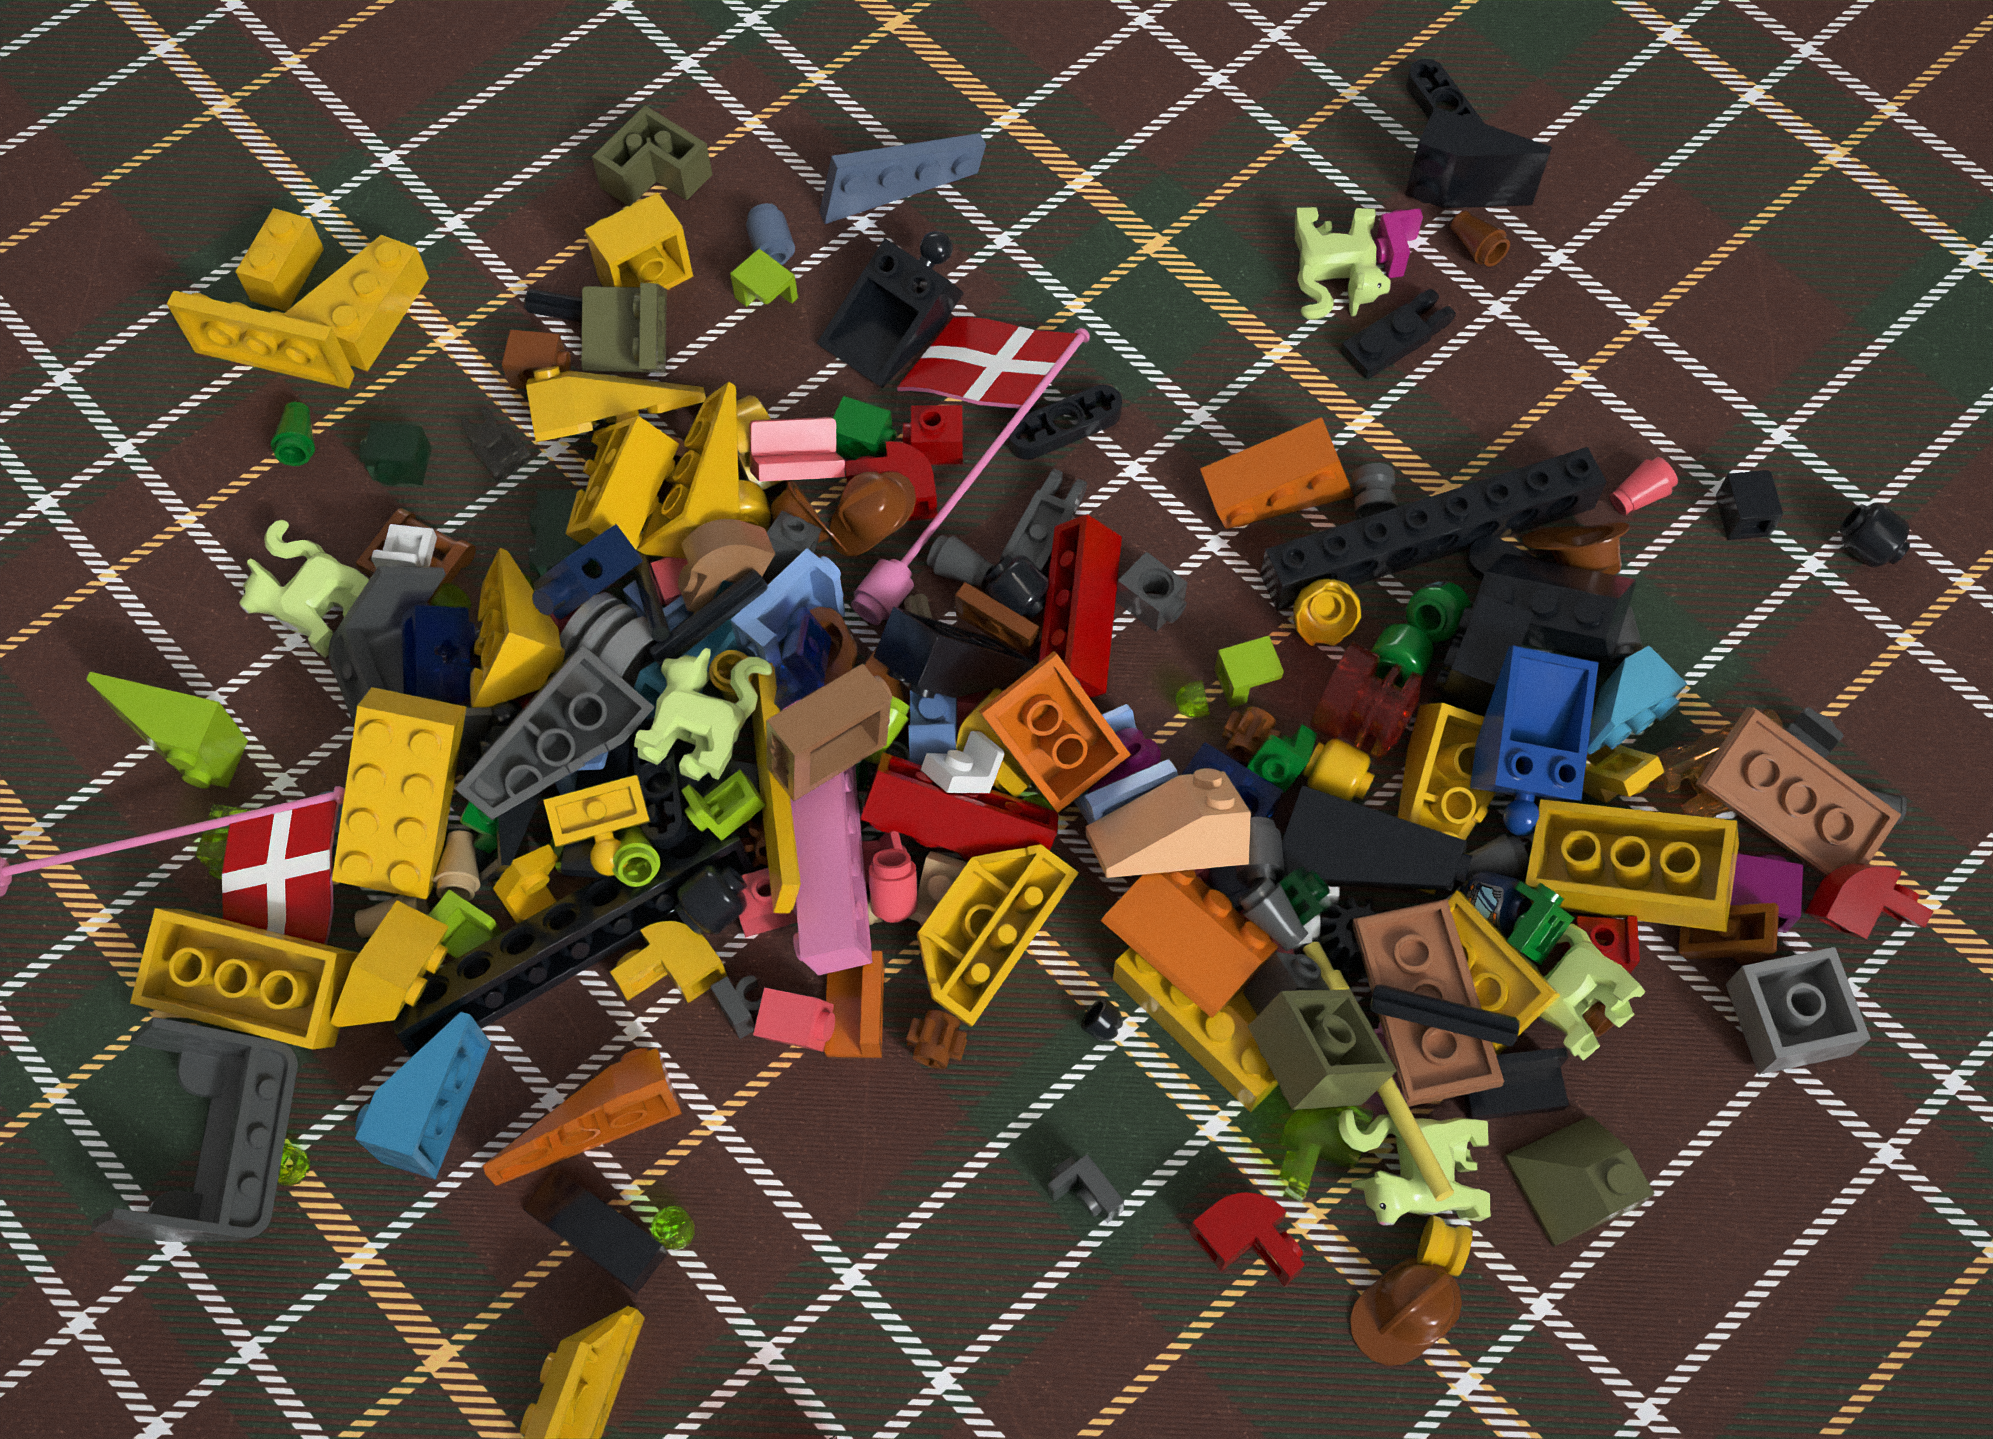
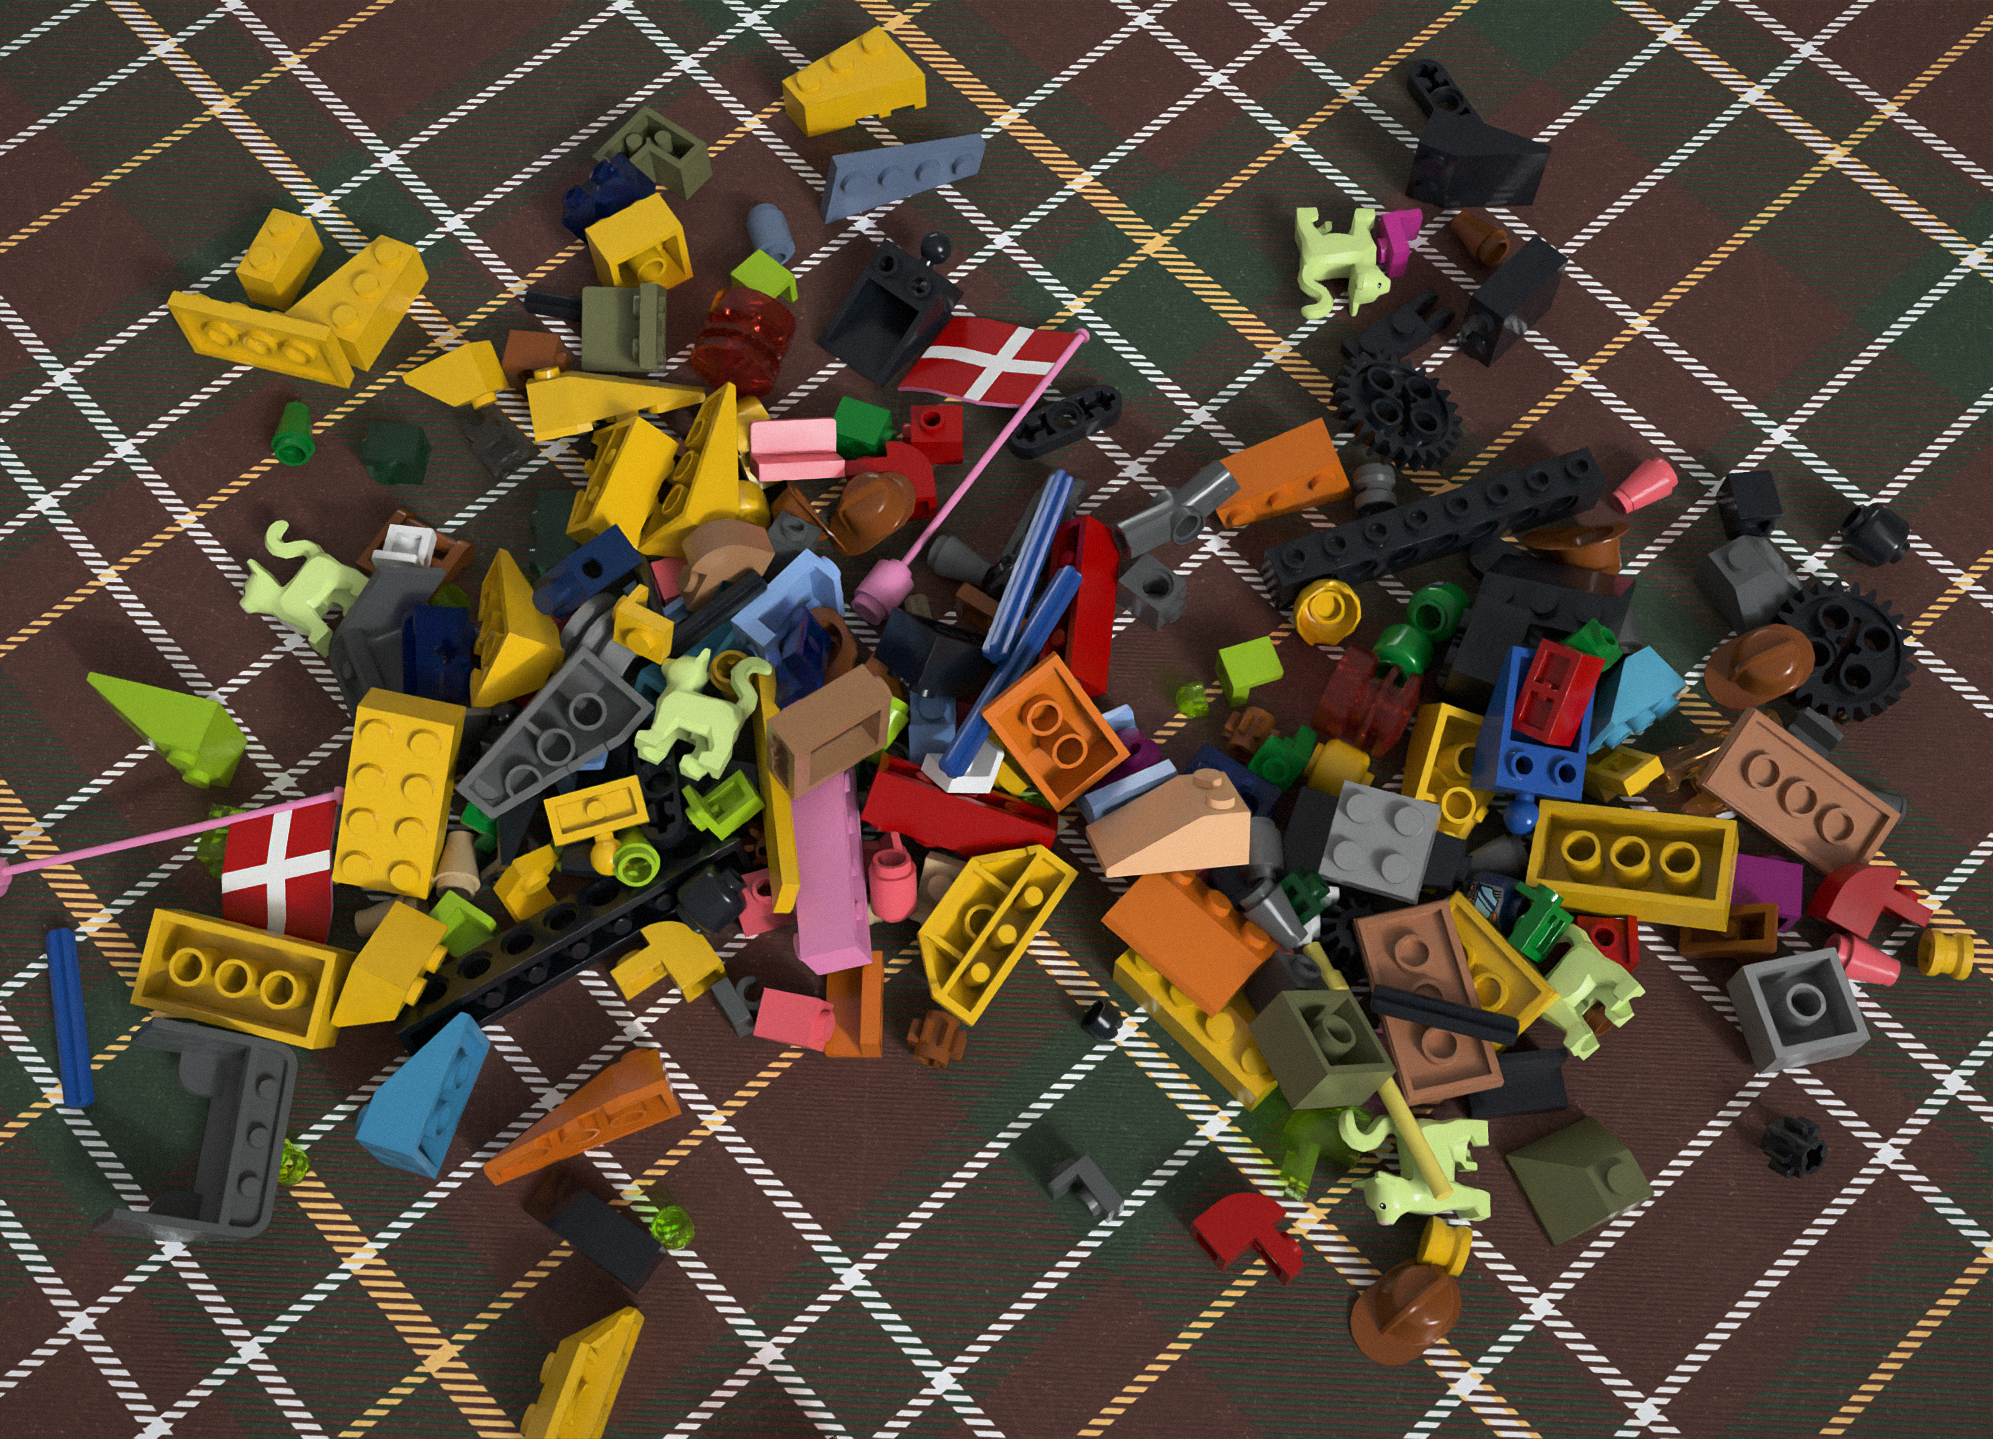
none -> blue axle [45,928,95,1110]
none -> yellow slope [402,340,510,410]
none -> clear blue brick [561,151,656,246]
none -> yellow bracket [612,584,675,665]
none -> clear red wheel [689,287,797,398]
none -> yellow wedge [782,25,927,138]
none -> blue axle [939,565,1083,779]
none -> blue axle [981,469,1075,665]
none -> dark grey piece [1111,459,1241,560]
none -> light grey brick [1318,780,1442,905]
none -> black gear [1329,351,1463,472]
none -> black brick [1456,235,1569,368]
none -> red hinge [1512,638,1606,747]
none -> green bracket [1559,618,1622,672]
none -> dark grey slope [1693,535,1808,637]
none -> dark orange piece [1704,624,1815,710]
none -> black gear [1761,1115,1827,1179]
none -> black gear [1770,580,1917,725]
none -> coral cone [1823,932,1901,987]
none -> yellow wheel [1917,928,1974,980]

